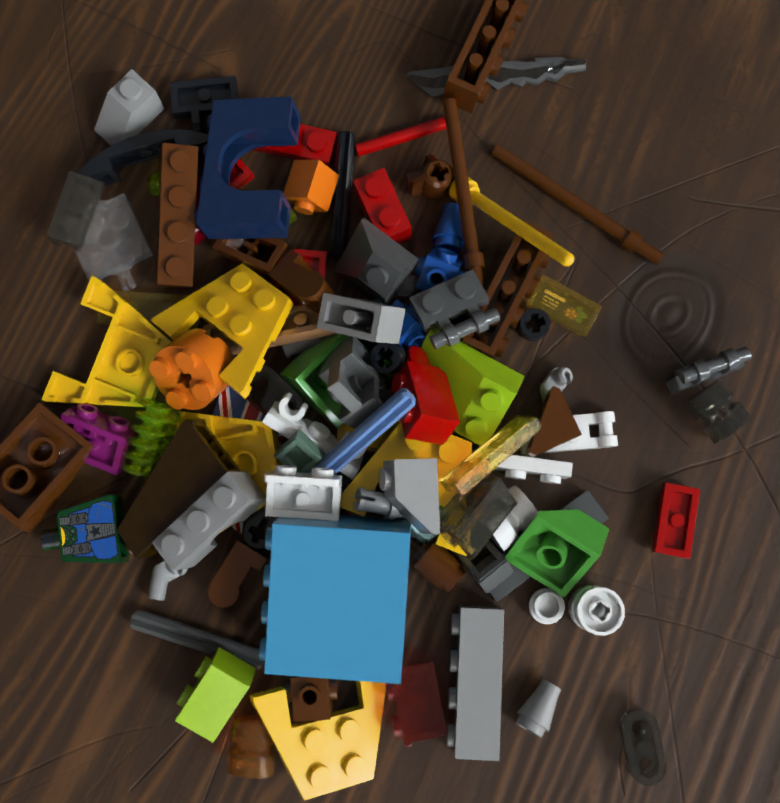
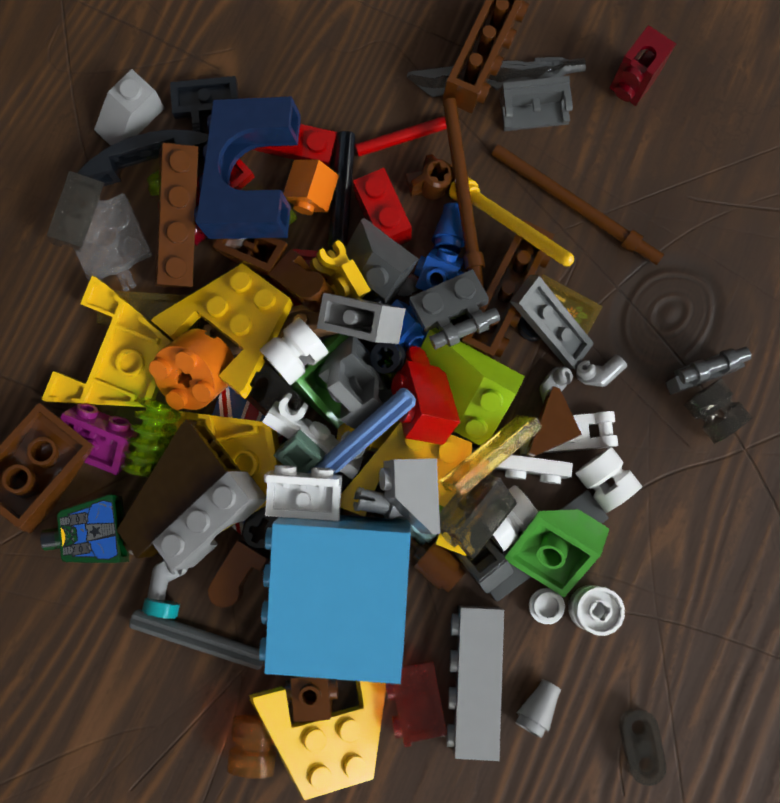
lime brick [175,647,256,743] -> none
red plate [651,482,701,559] -> none
none -> teal tile [142,598,180,619]
none -> white wheel [260,317,329,385]
none -> yellow plate [310,240,370,299]
none -> dark grey hinge [499,76,572,131]
none -> dark grey plate [510,275,594,369]
none -> white wheel [575,446,643,513]
none -> light grey arm [576,355,627,387]
none -> dark red brick [610,25,676,106]

